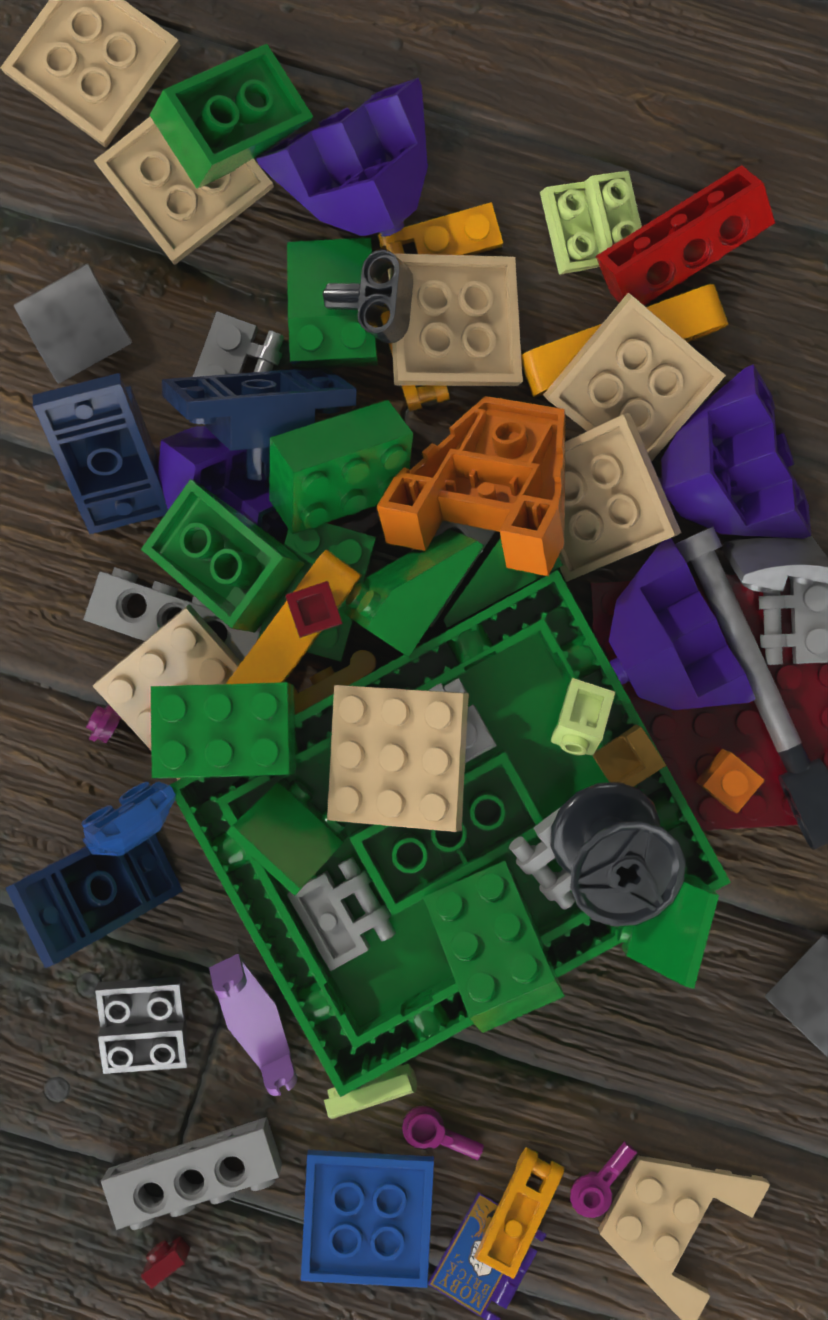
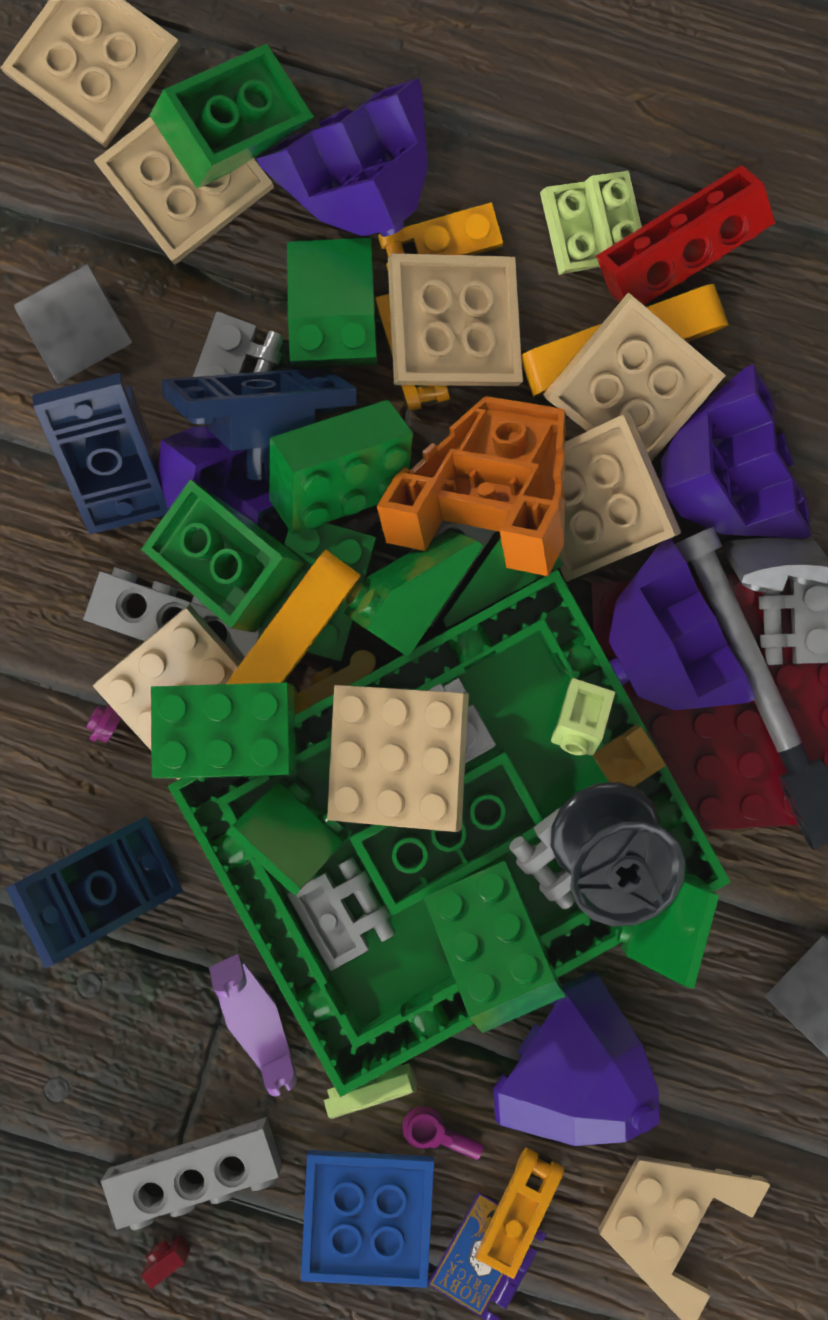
blue slope [81,782,176,856] -> none
flat silver slope [95,976,188,1074] -> none
dark red plate [285,581,343,638] -> none
black beam [323,250,413,343] -> none
magenta plate [570,1141,637,1218] -> none
orange brick [695,749,764,813] -> none
none -> dark purple brick [493,971,659,1146]

